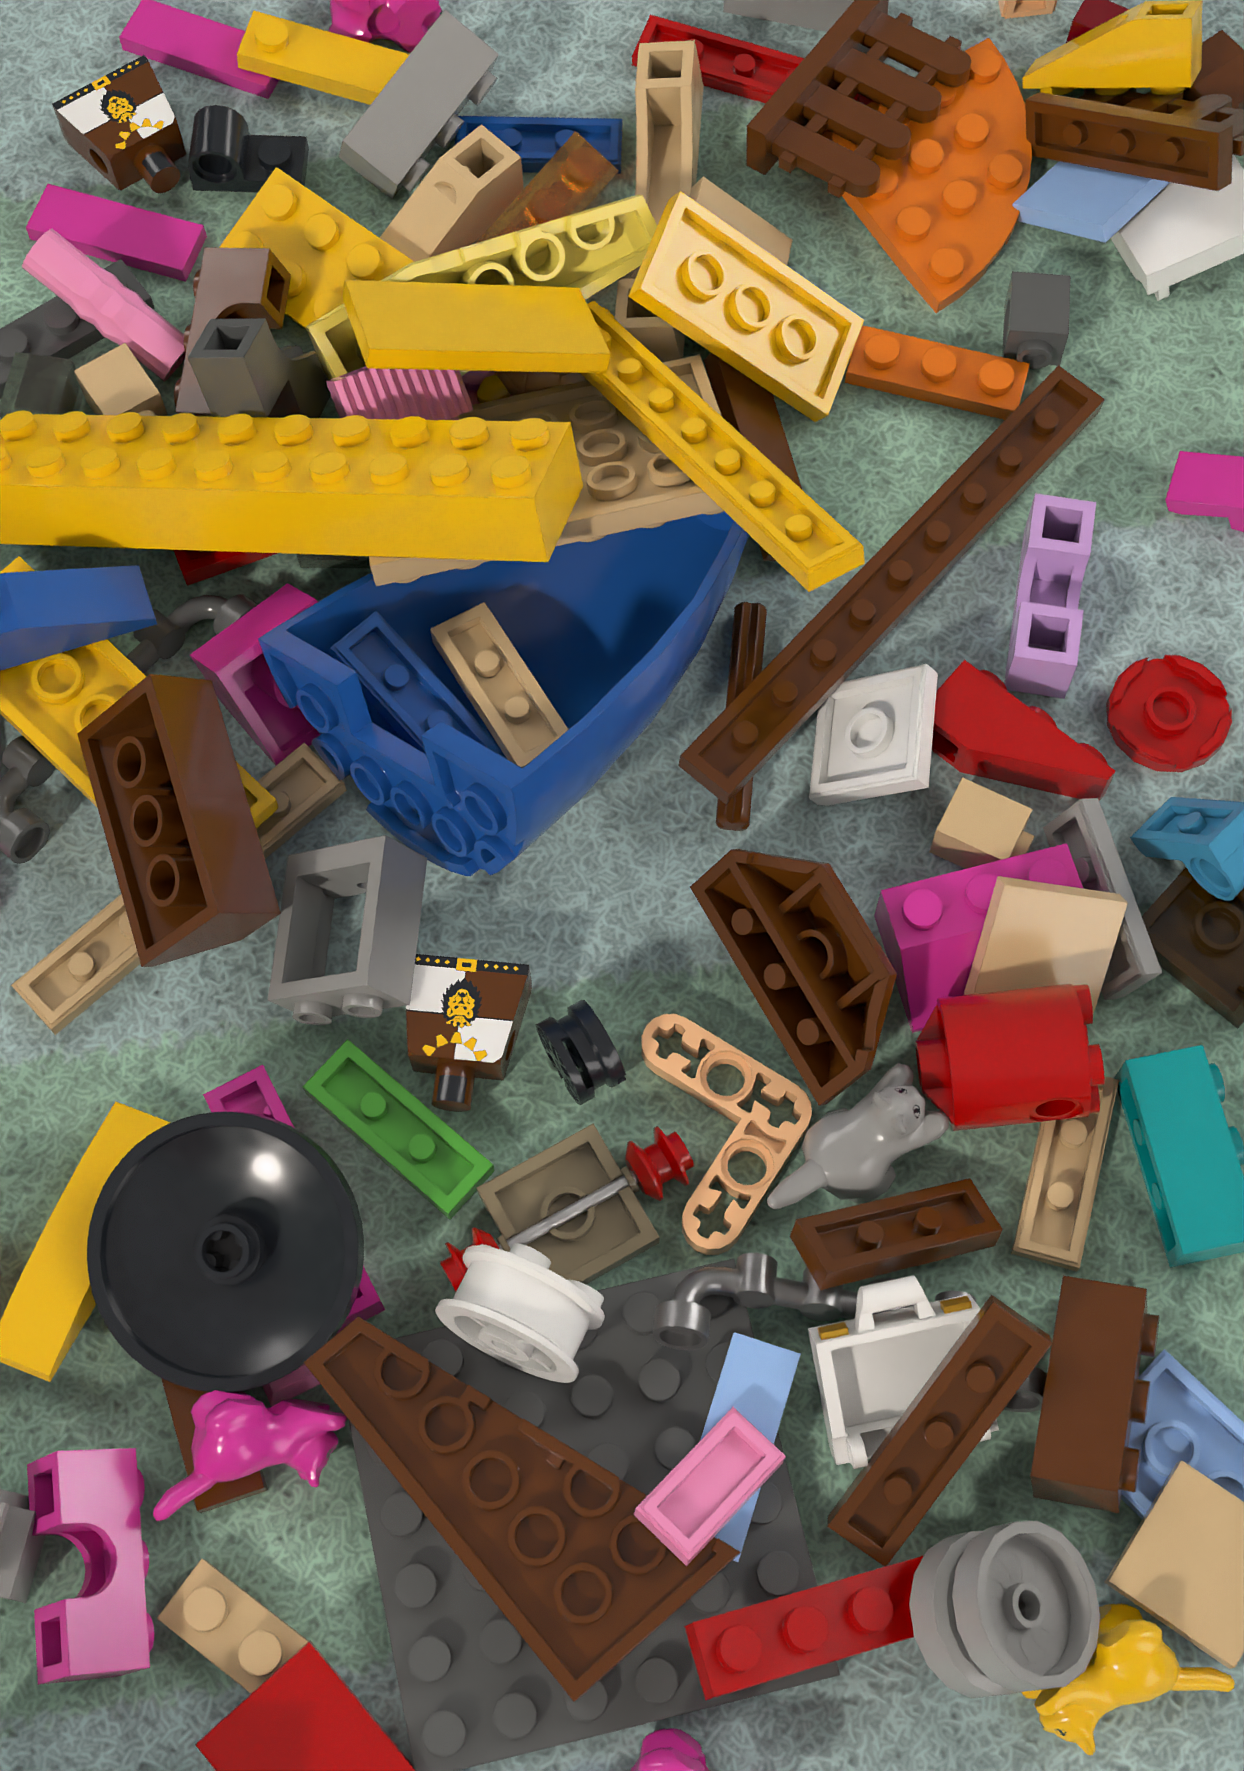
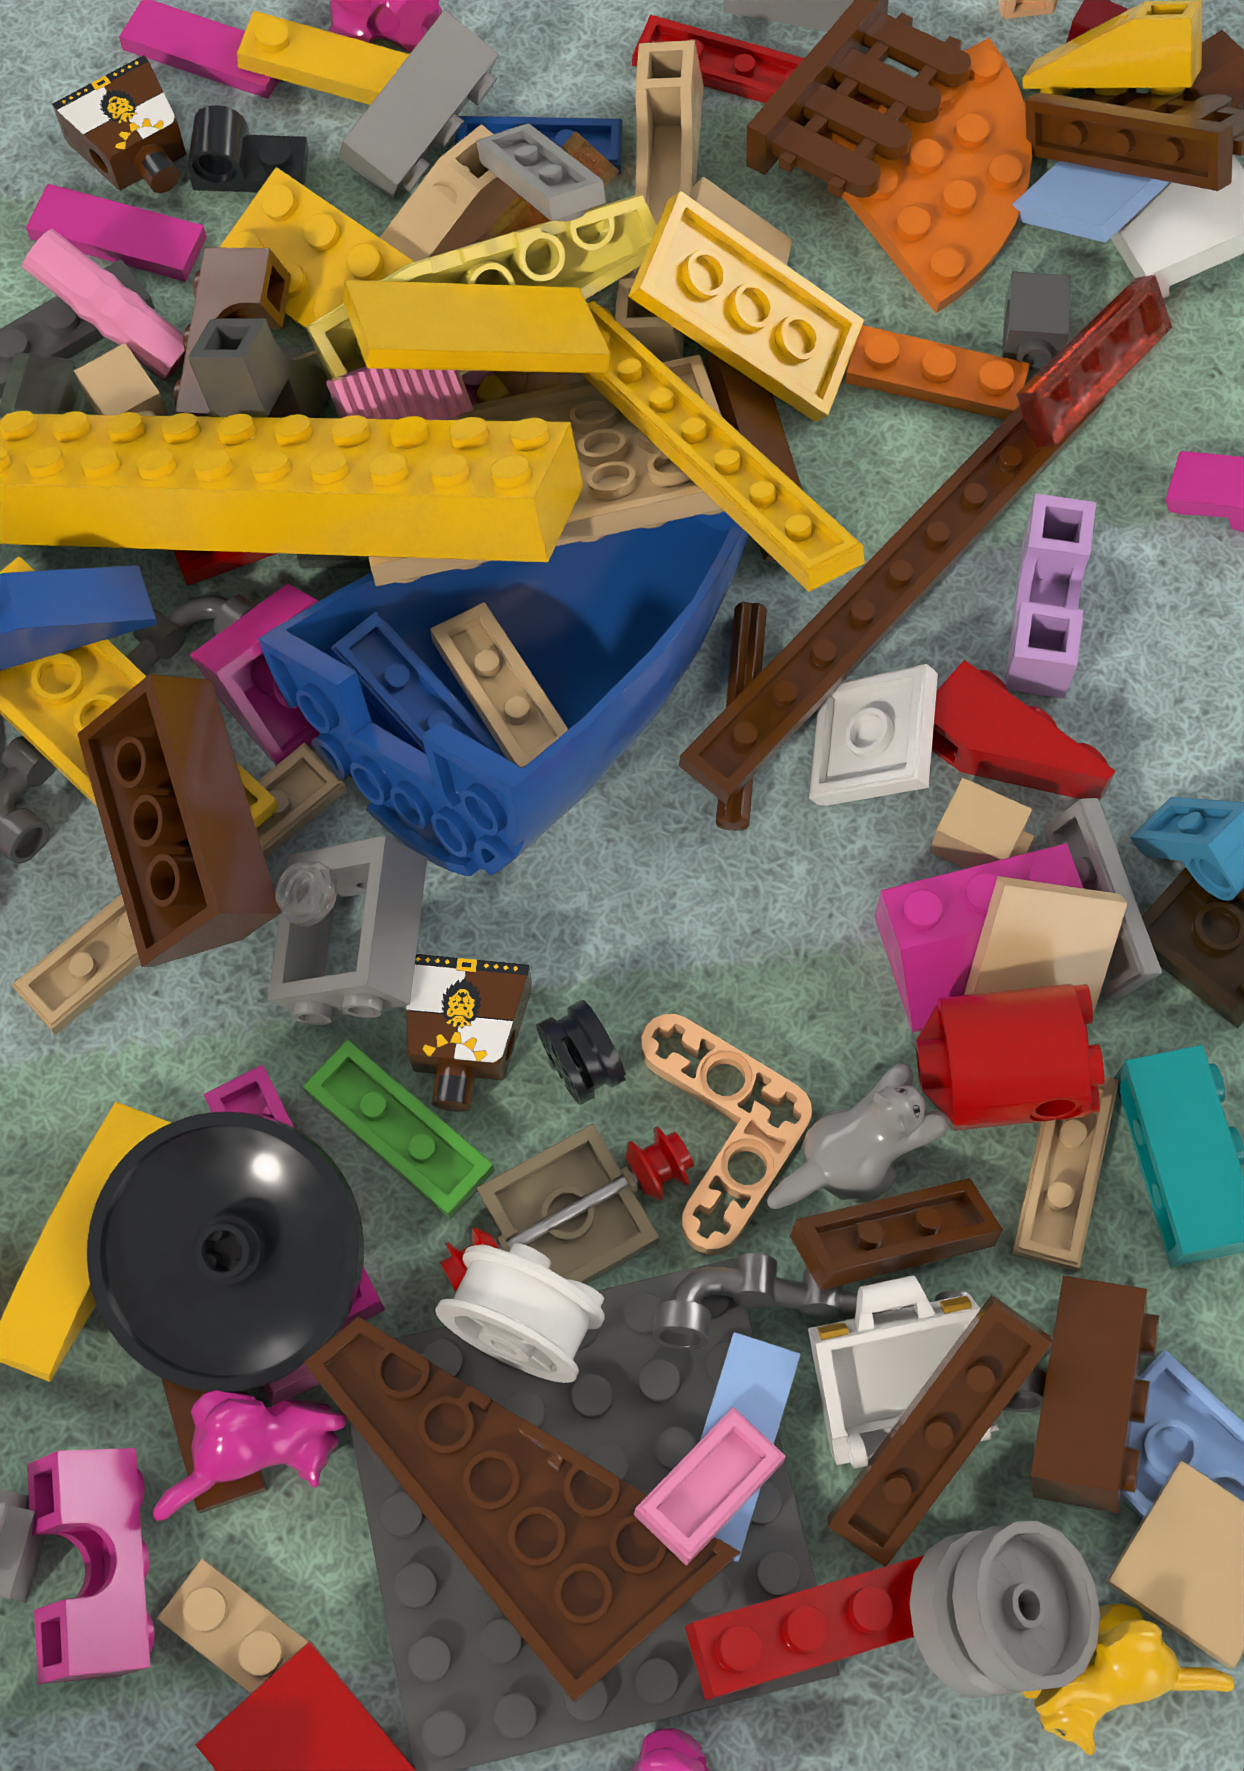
reddish brown wedge [690,849,897,1106] -> none
red tile [1106,655,1232,772] -> none
none -> clear plate [275,862,338,927]
none -> light grey plate [476,123,606,221]
none -> clear red plate [1016,275,1172,447]

